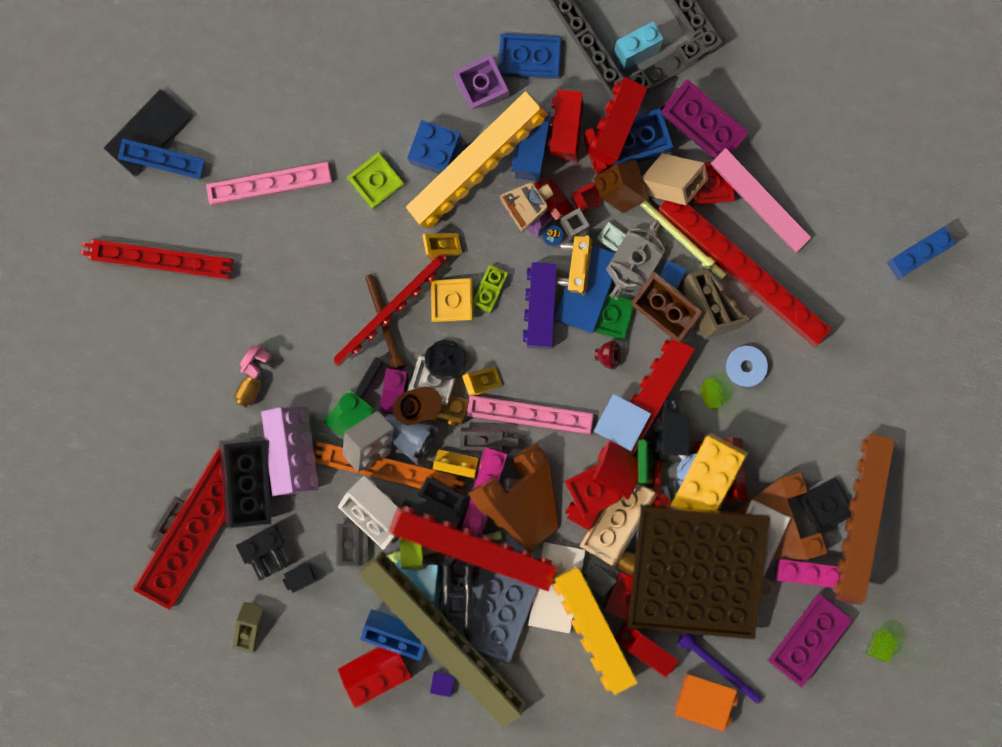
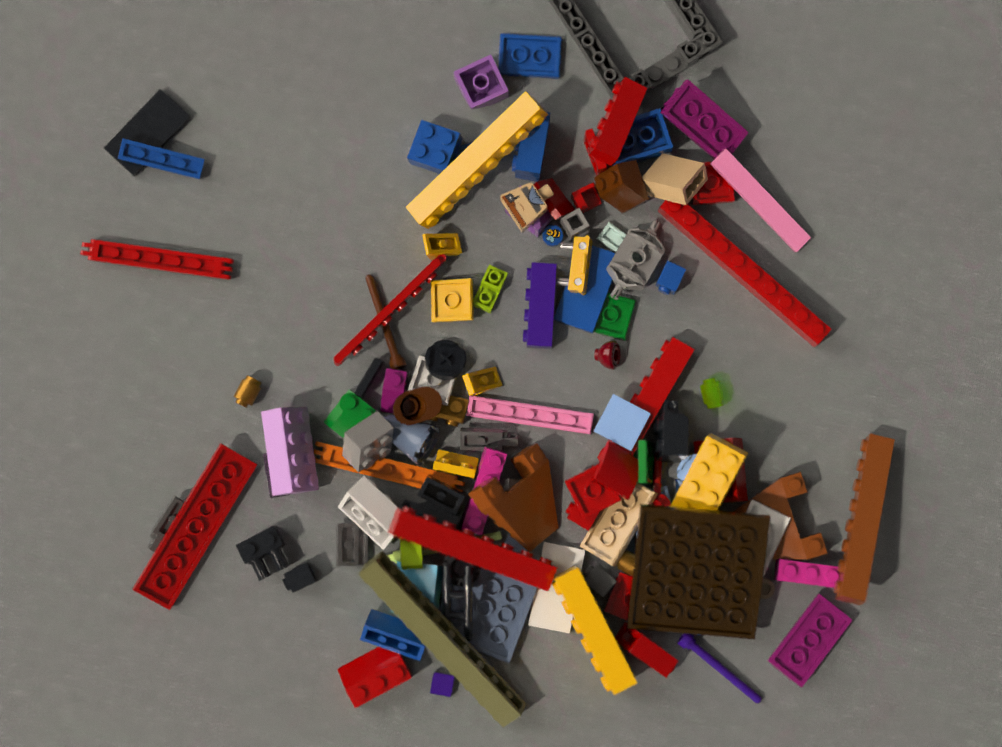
bright pink tile [206,162,332,205] -> none
black brick [219,437,272,528] -> none
olive slope [232,602,264,653] -> none
bright pink piece [240,343,272,379] -> none
lime tile [347,152,405,210] -> none
red slope [547,90,584,162] -> none
medium azure brick [613,21,663,72] -> none
reddish brown slope [631,272,703,343] -> none
yellowish green bar [640,201,726,280] -> none
orange brick [673,673,739,732] -> none
dark tan wedge [680,269,750,339] -> none
light blue tile [725,345,768,388] -> none
black tile [797,478,852,533] -> none
clear neon green brick [865,628,898,663] -> none
blue brick [887,226,956,280] -> none

